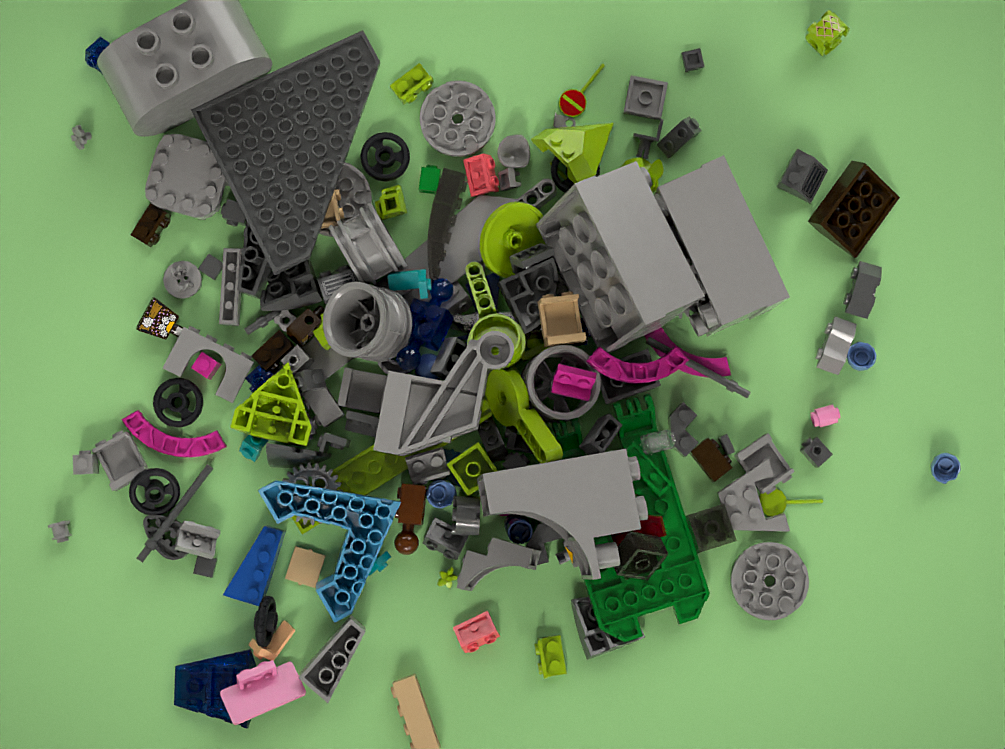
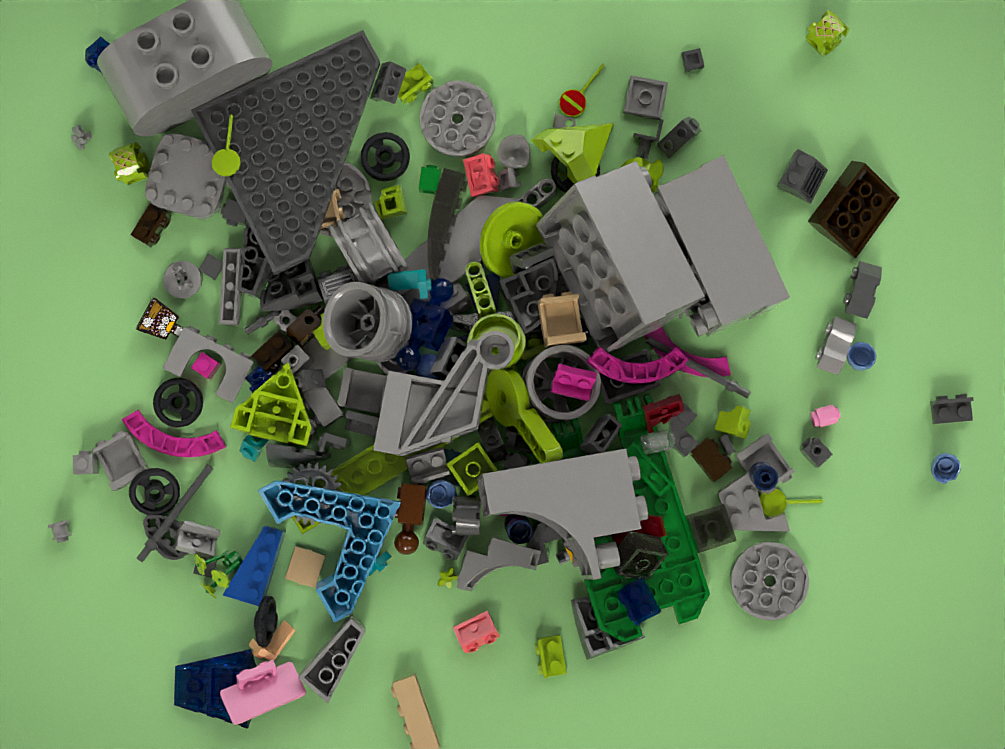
none -> lime brick [109,142,150,185]
none -> plant [194,550,243,599]
none -> lime piece [211,114,241,177]
none -> dark grey bracket [370,61,406,104]
none -> clear blue bracket [617,577,661,626]
none -> dark red wing [643,394,684,434]
none -> lime brick [714,405,751,440]
none -> dark blue wheel [749,462,778,491]
none -> dark grey bracket [930,394,974,424]

